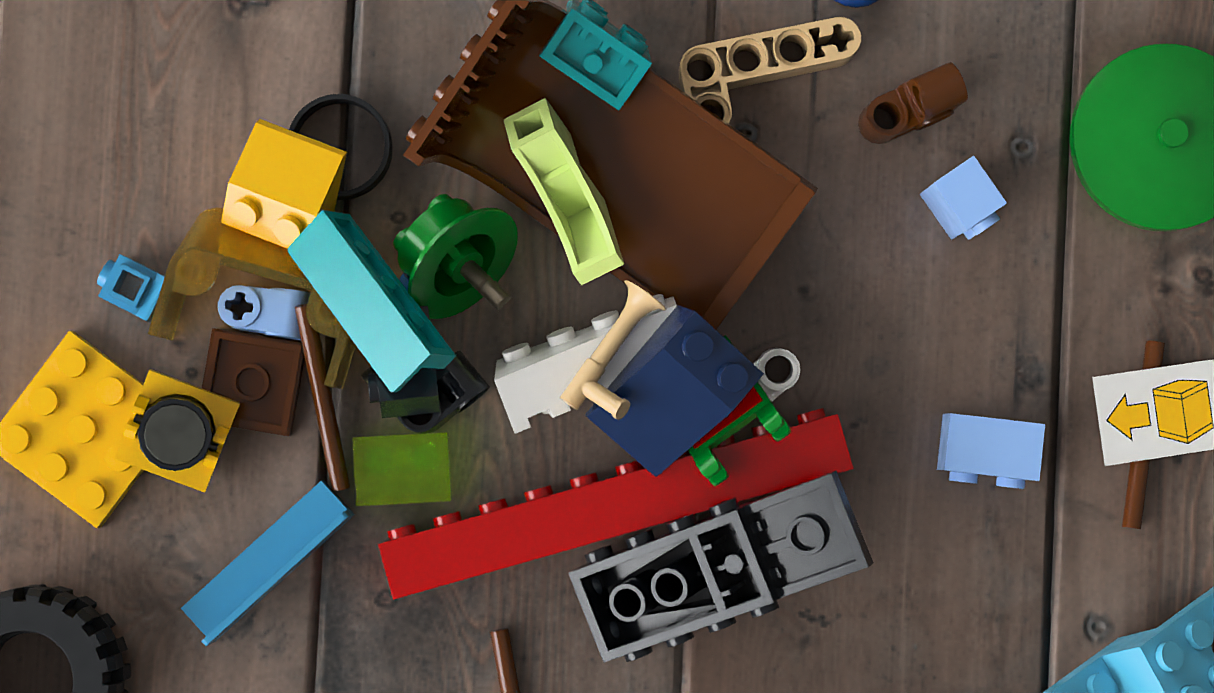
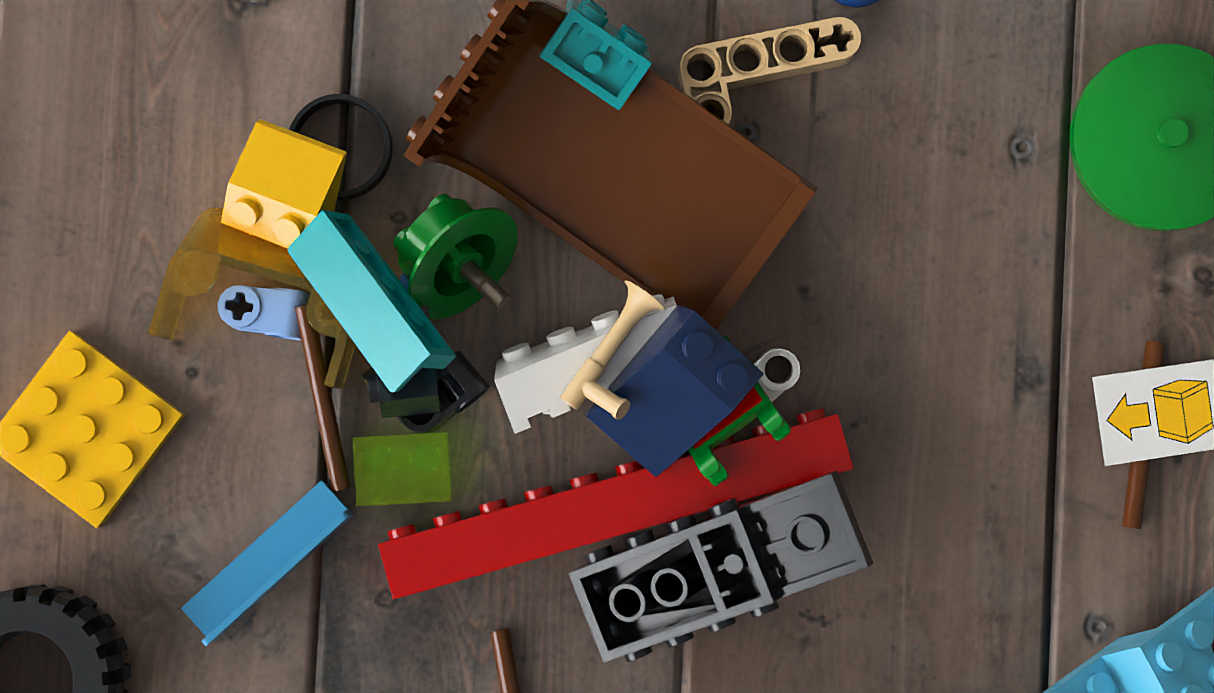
dark azure window [97,254,178,324] -> none
piece [114,369,240,493] -> none
reddish brown tile [200,328,305,436] -> none
yellowish green arch [503,98,624,285] -> none
reddish brown piece [858,62,968,144] -> none
light blue brick [920,156,1007,240] -> none
light blue brick [937,413,1045,489] -> none

